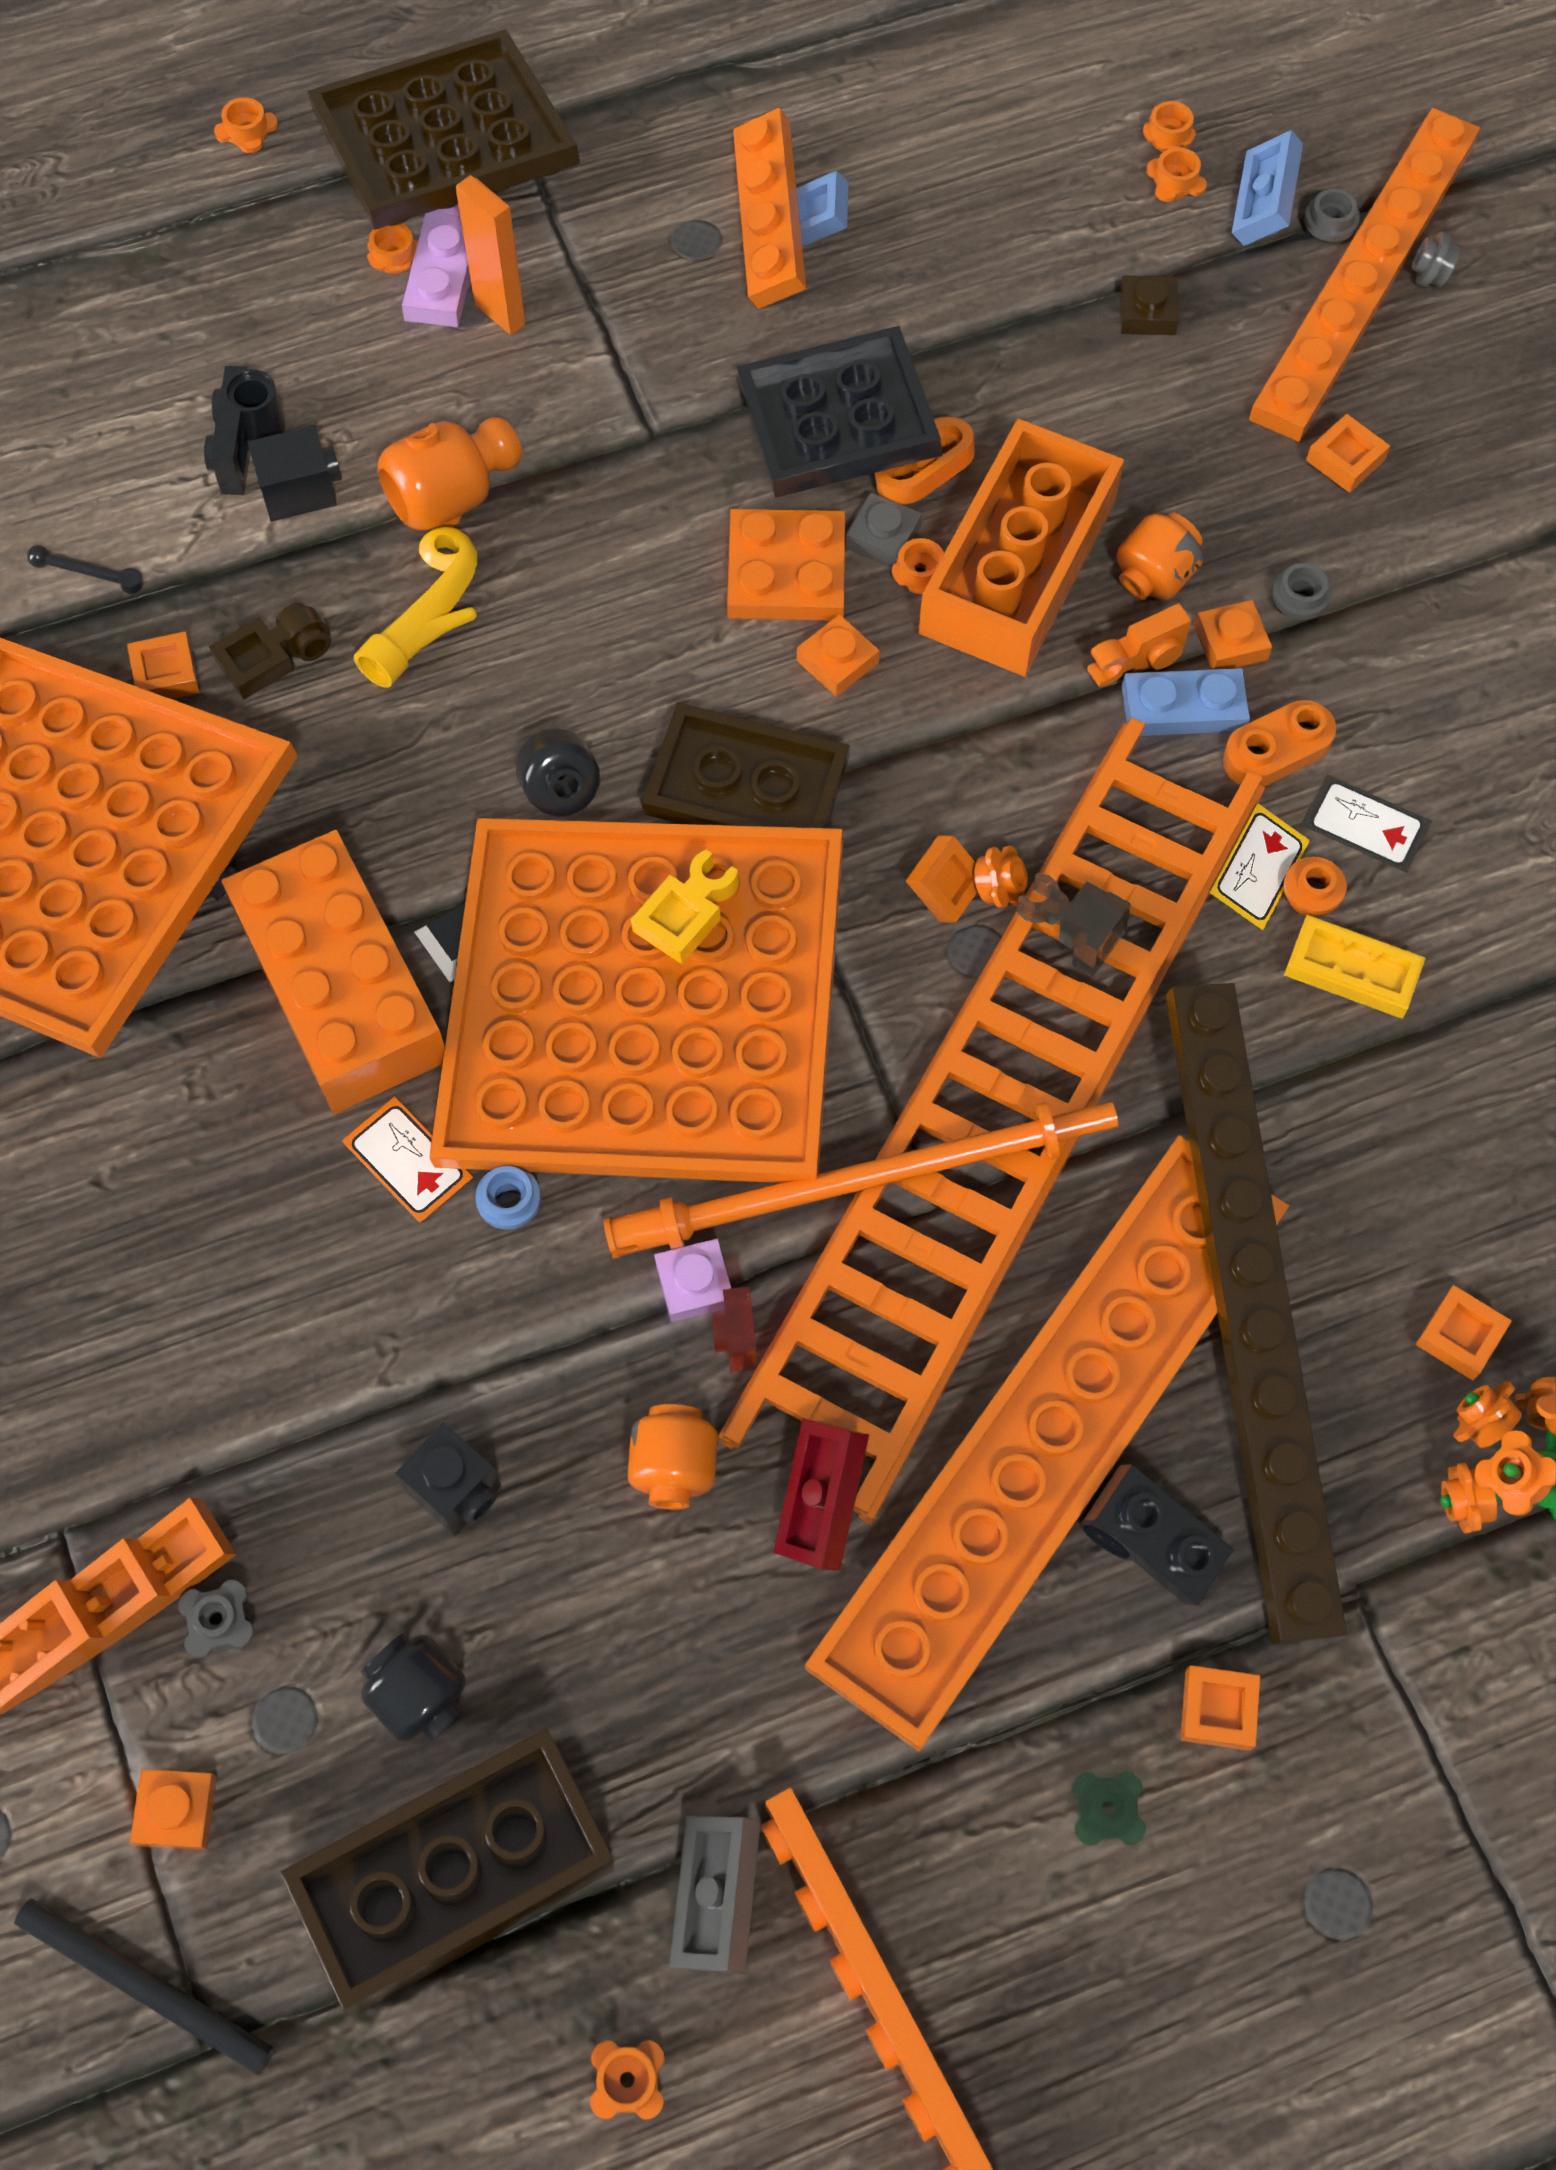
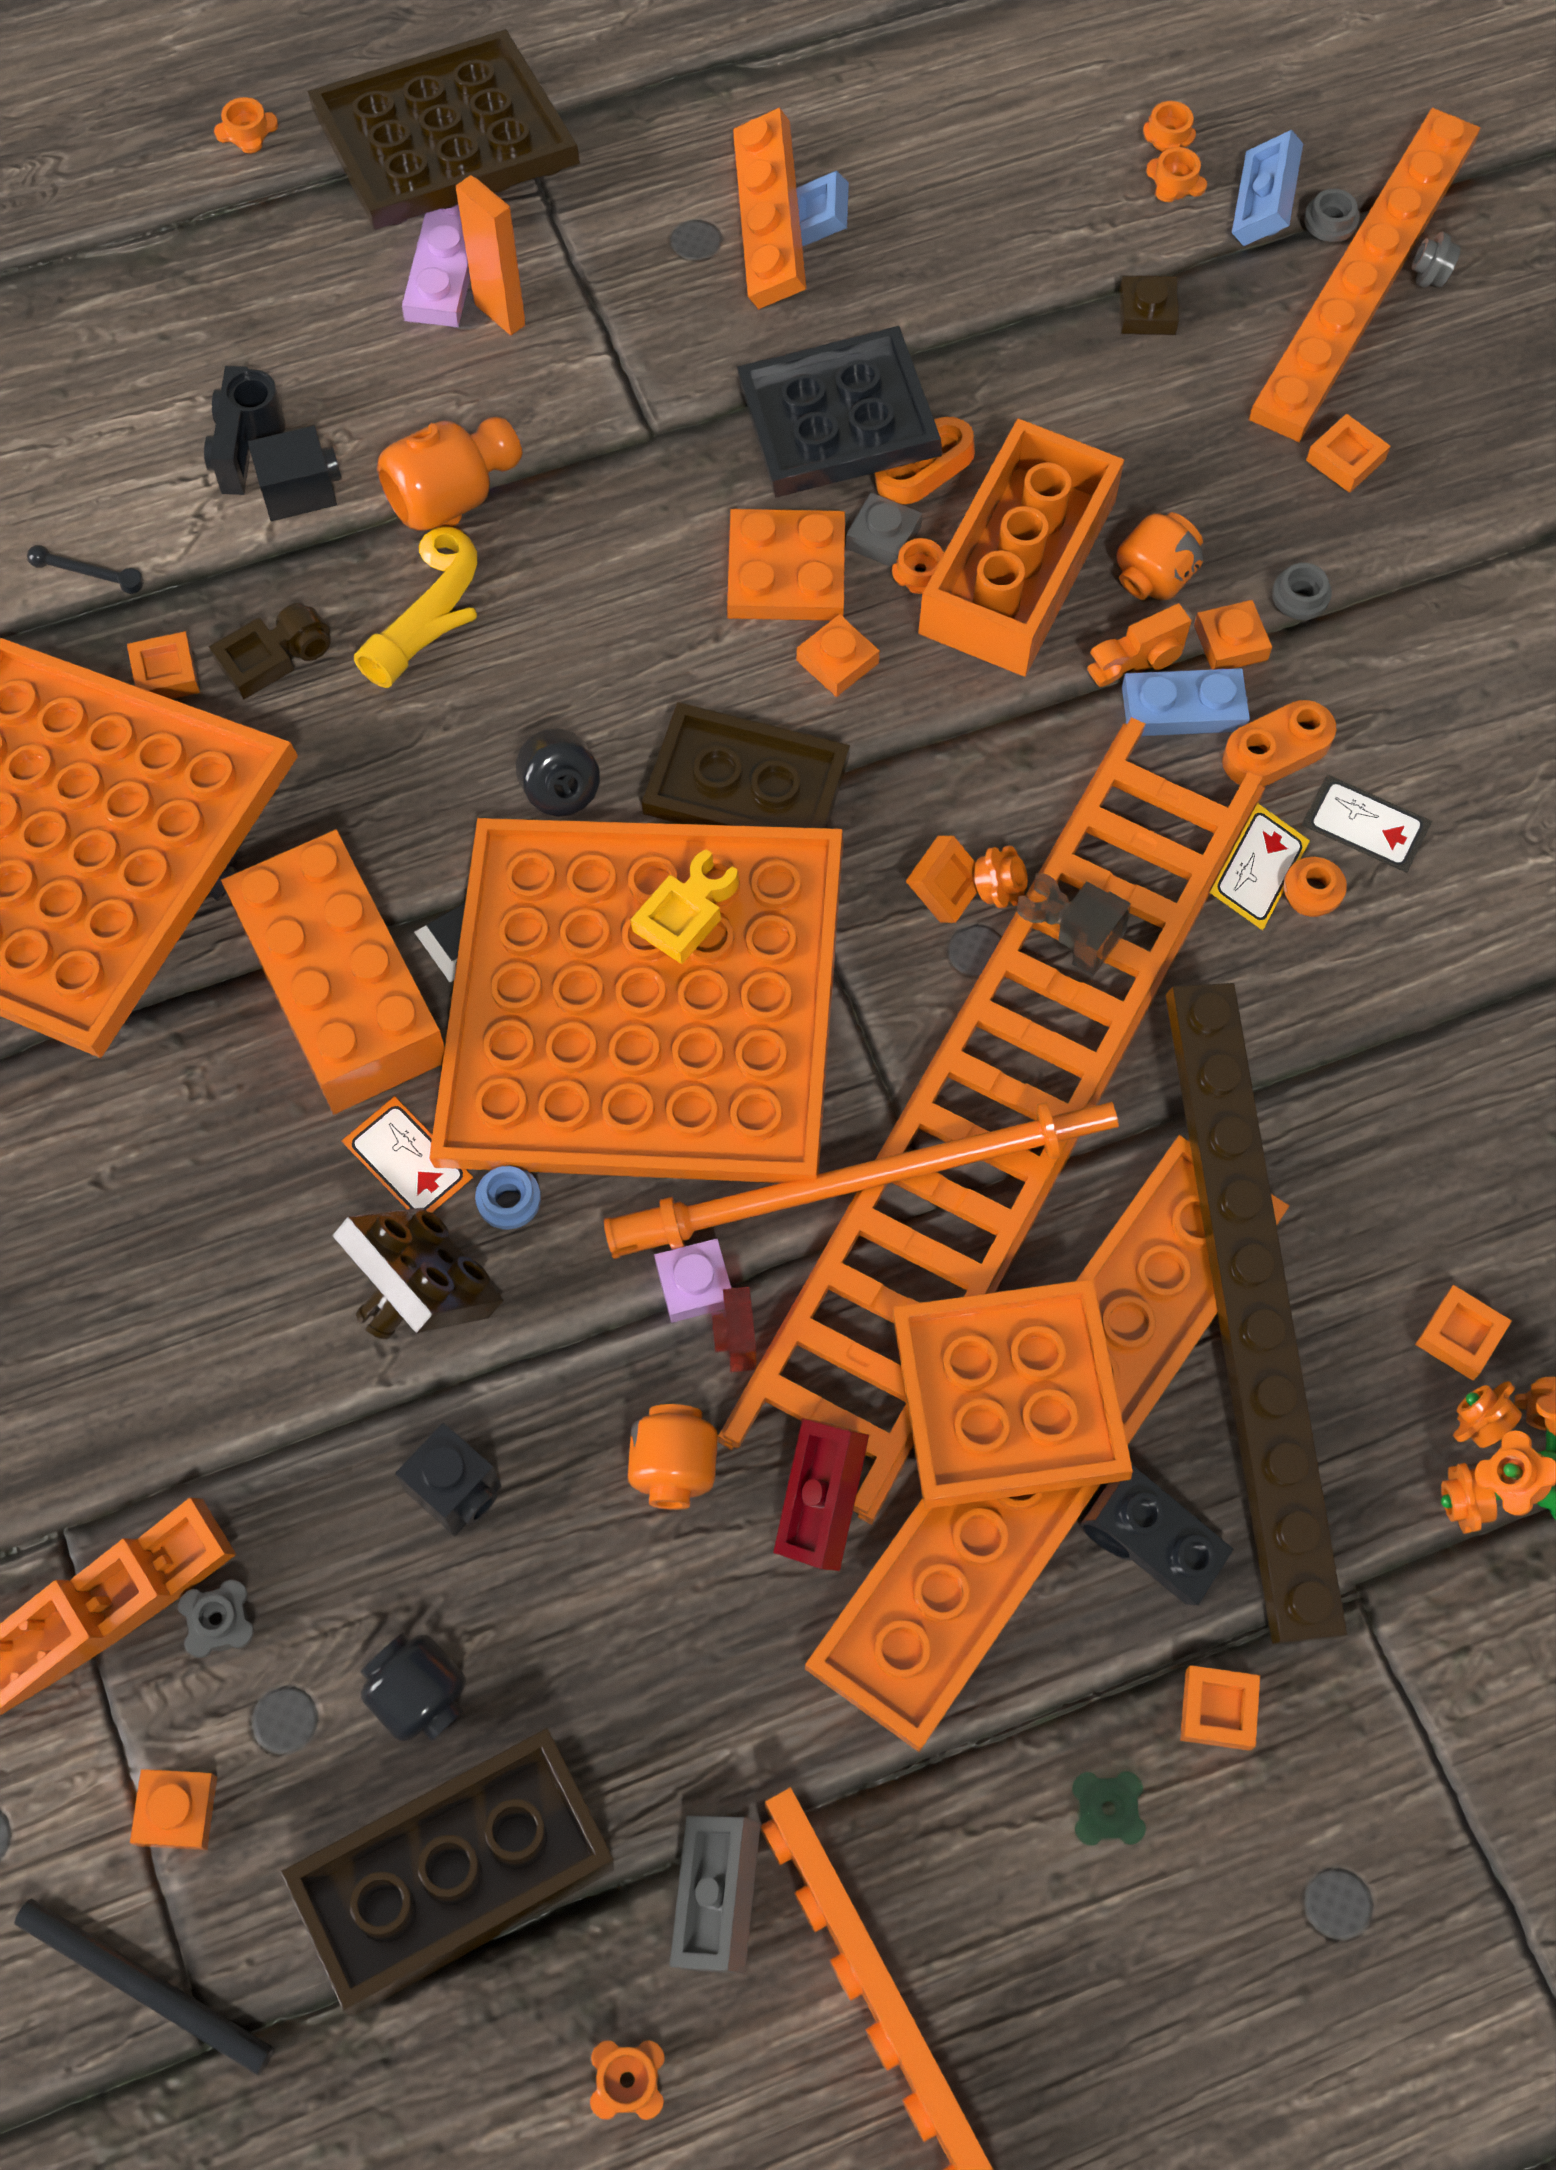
orange plate [367,224,418,274] -> none
yellow plate [1284,915,1426,1019] -> none
none -> dark brown plate [333,1208,504,1339]
none -> orange plate [893,1279,1133,1509]

